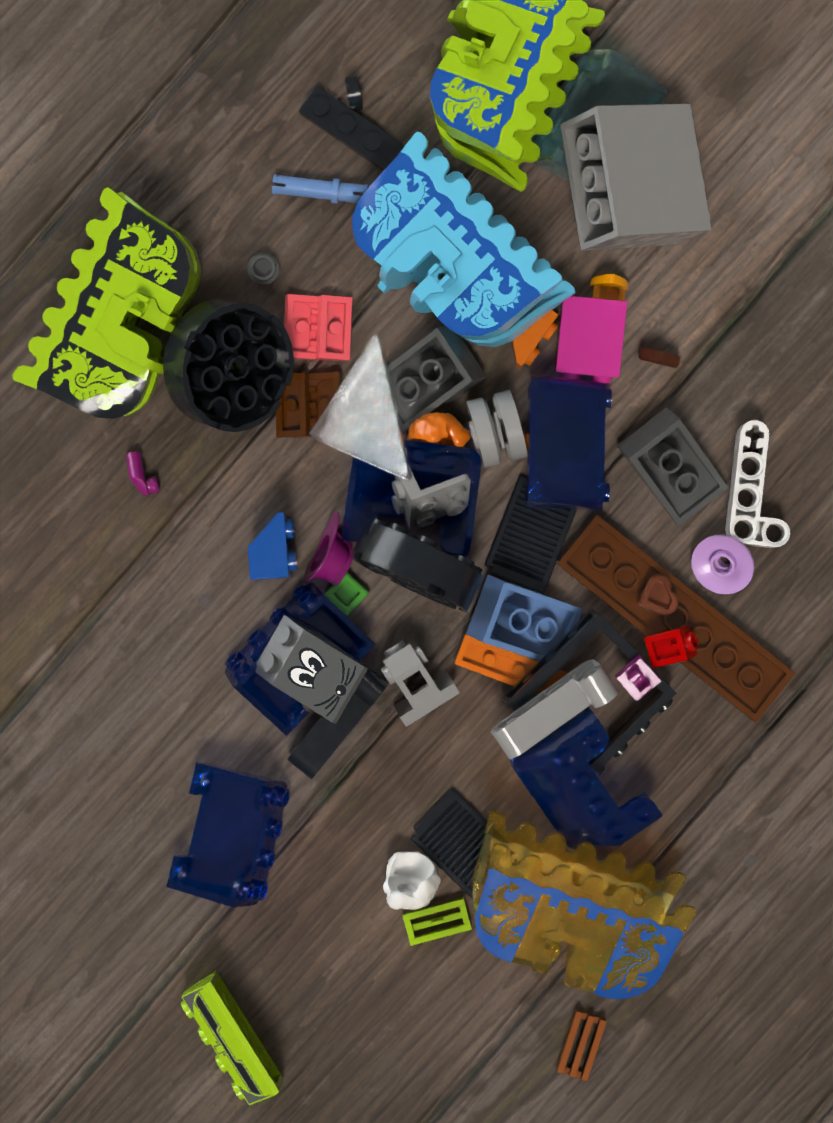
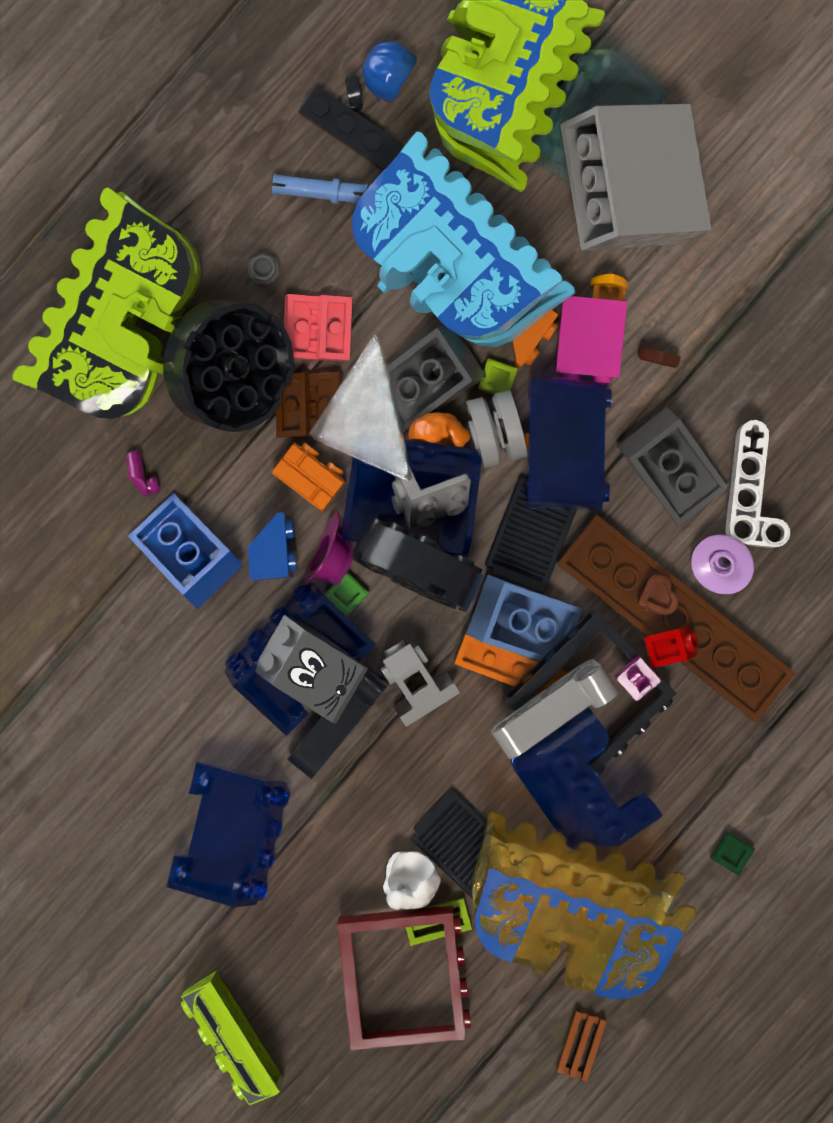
none -> blue slope [128,493,243,609]
none -> orange brick [272,442,346,512]
none -> dark red window [337,905,471,1050]
none -> blue hair [362,41,417,102]
none -> lime tile [478,358,518,395]
none -> dark green tile [710,832,755,876]

